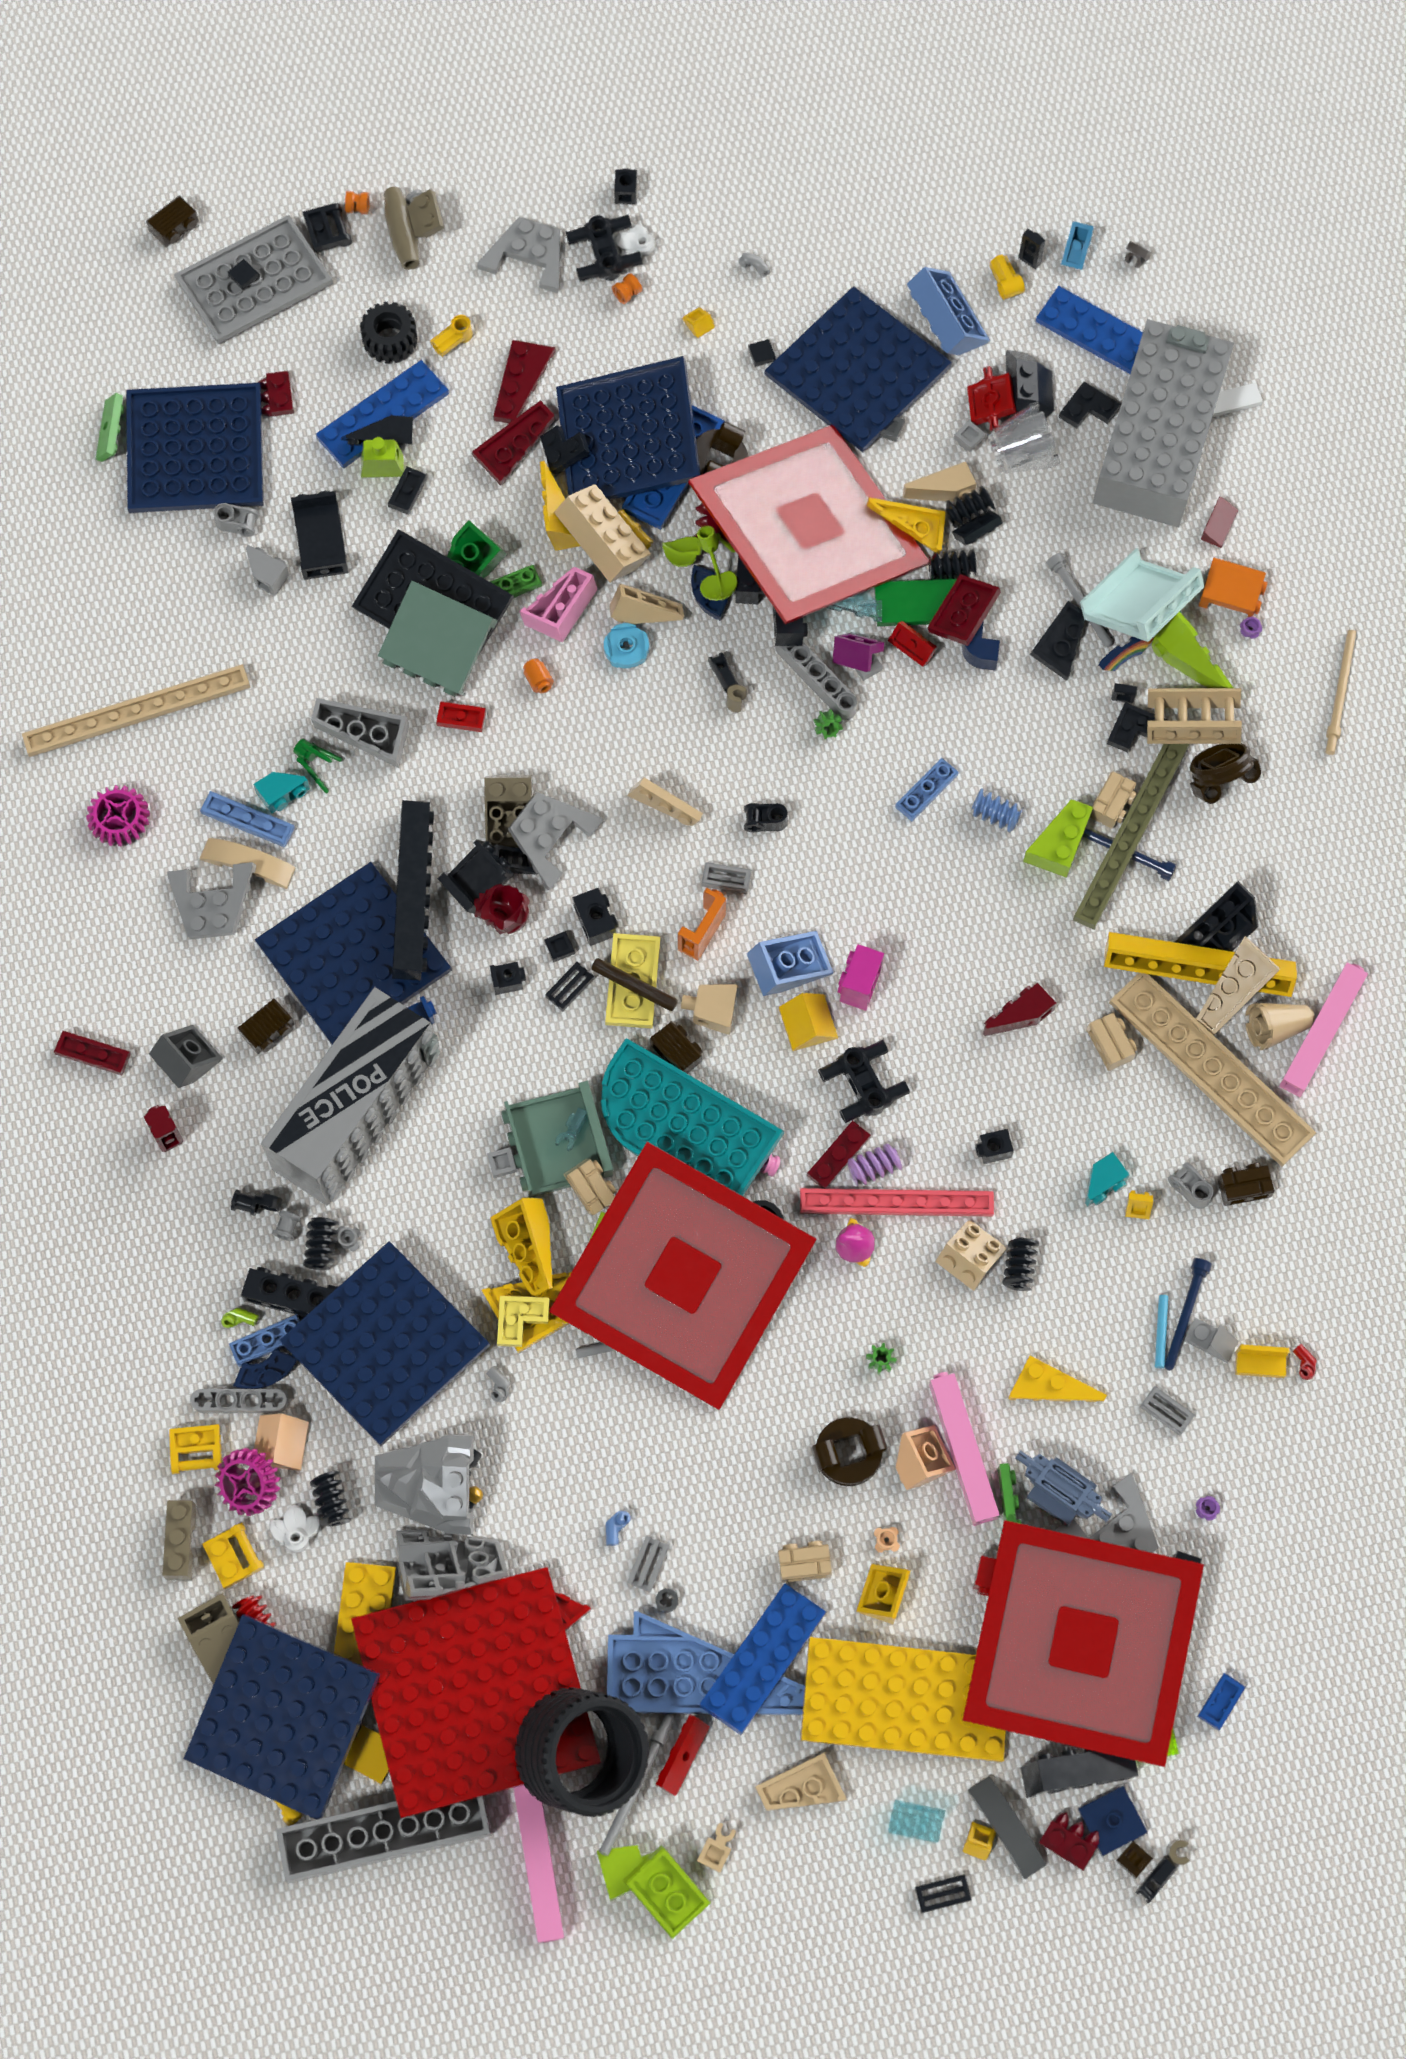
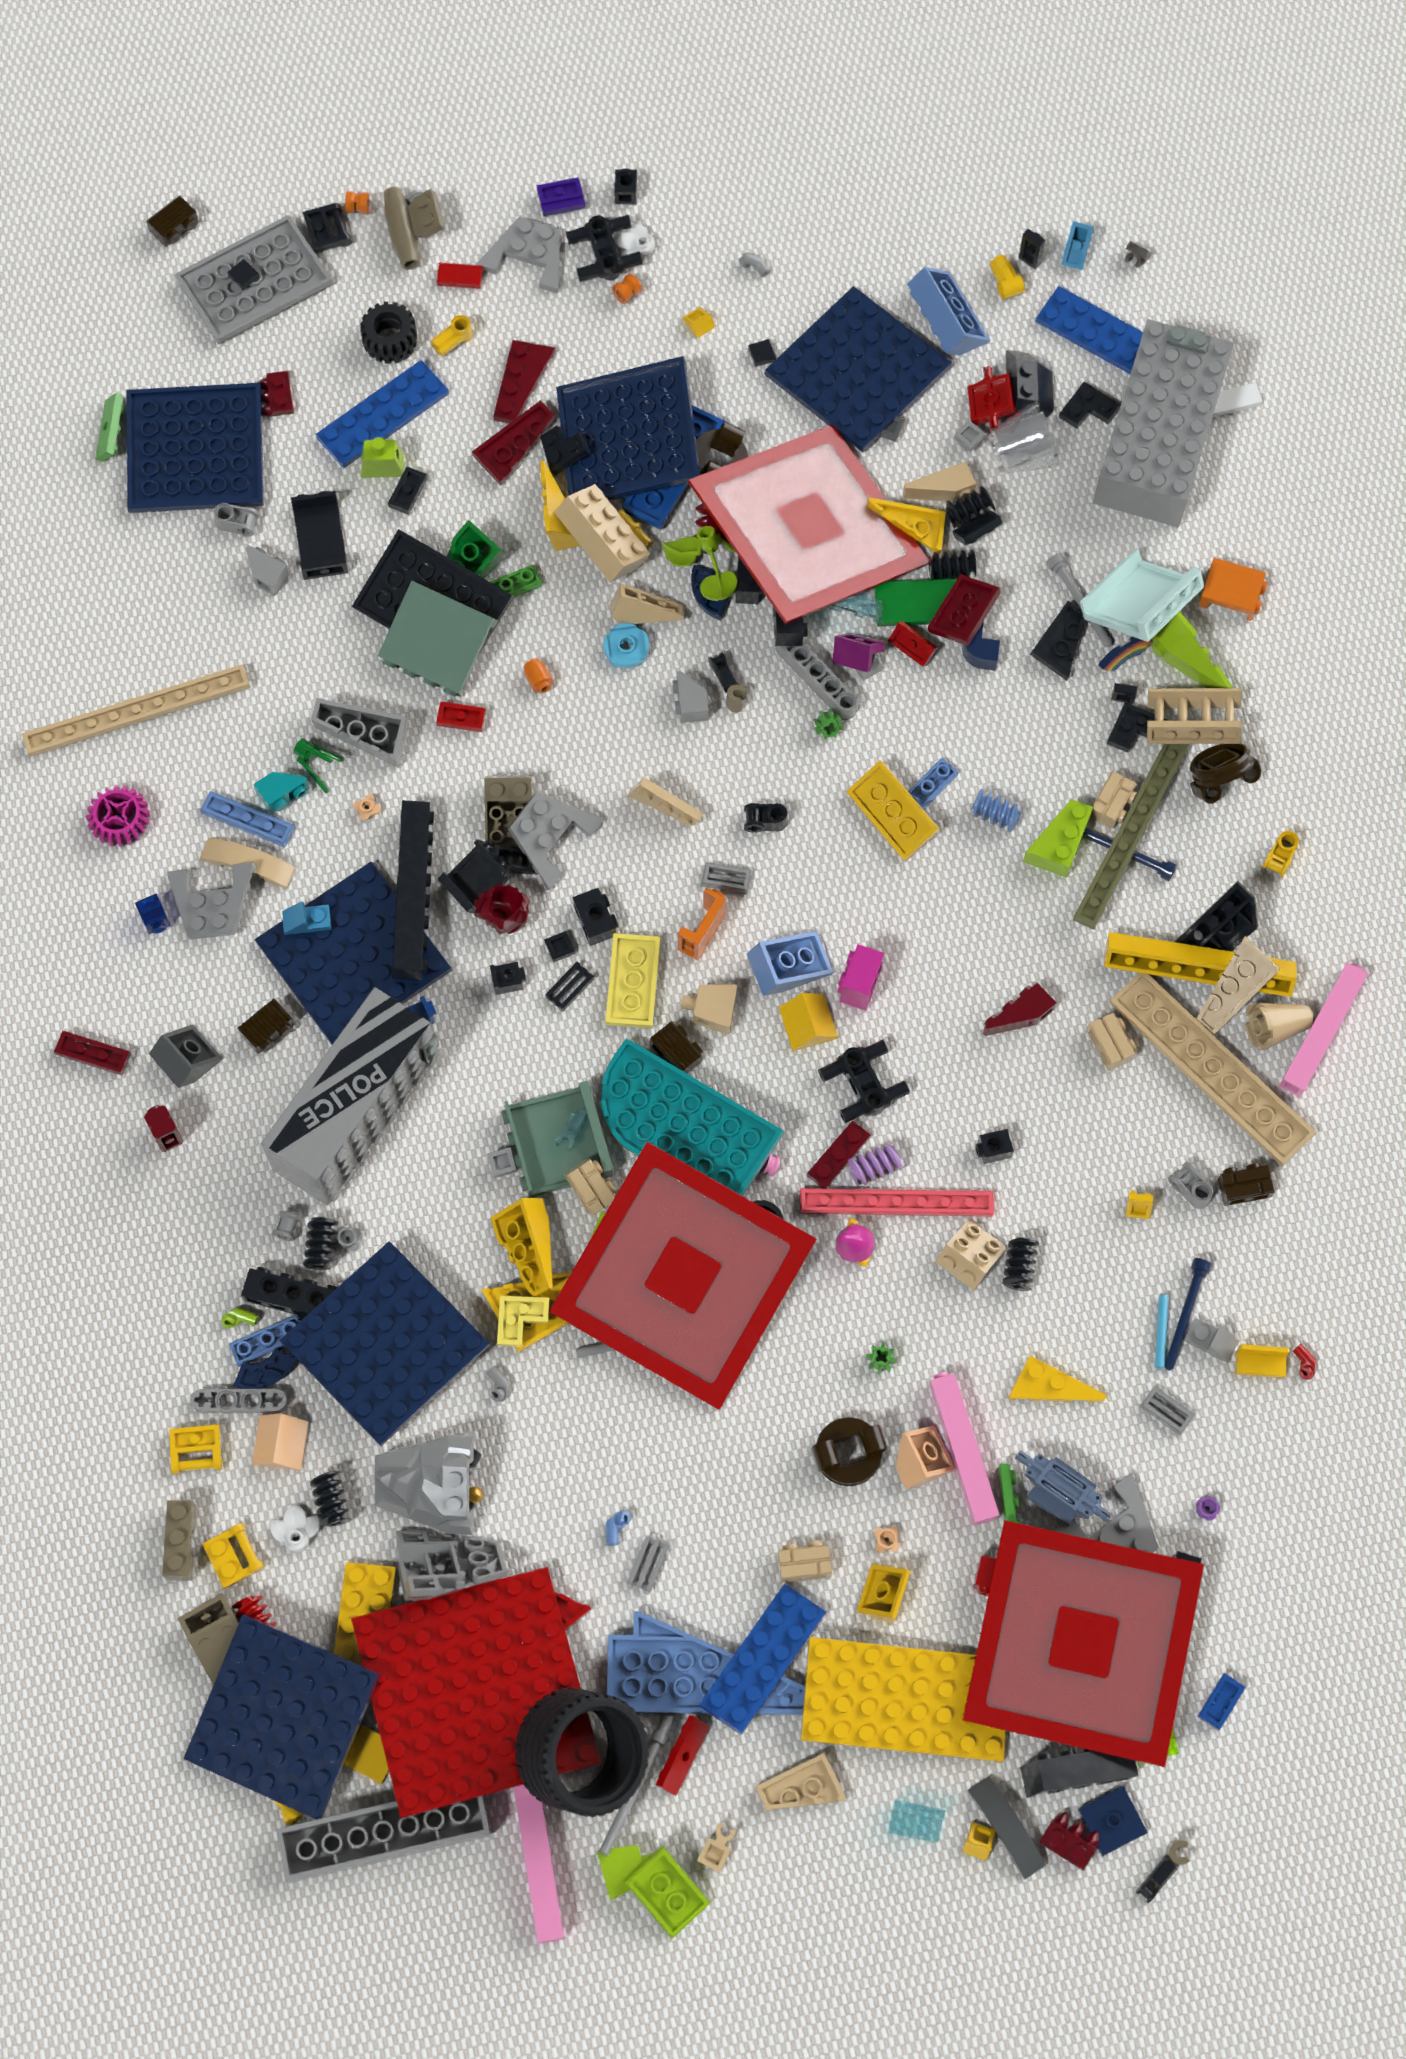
dark pink gear [214,1448,281,1516] -> none
black connector [231,1189,283,1216] -> none
black slope [341,415,413,450] -> none
bright pink wedge [520,567,598,643] -> none
dark brown axle [592,958,678,1011] -> none
dark grey bush [656,1588,678,1613] -> none
black tile [915,1874,972,1913] -> none
teal slope [1085,1152,1130,1207] -> none
dark brown tile [1116,1841,1153,1879] -> none
slope [1201,496,1238,548] -> none
medium lavender plate [1240,617,1262,639] -> none
tan bar [1325,630,1356,755] -> none
none -> clear blue brick [135,893,171,935]
none -> dark azure slope [282,901,332,935]
none -> light nougat plate [353,794,381,821]
none -> red tile [437,263,483,289]
none -> dark purple plate [536,177,586,217]
none -> light grey slope [672,671,709,723]
none -> yellow plate [846,760,940,861]
none -> yellow piece [1261,830,1299,878]

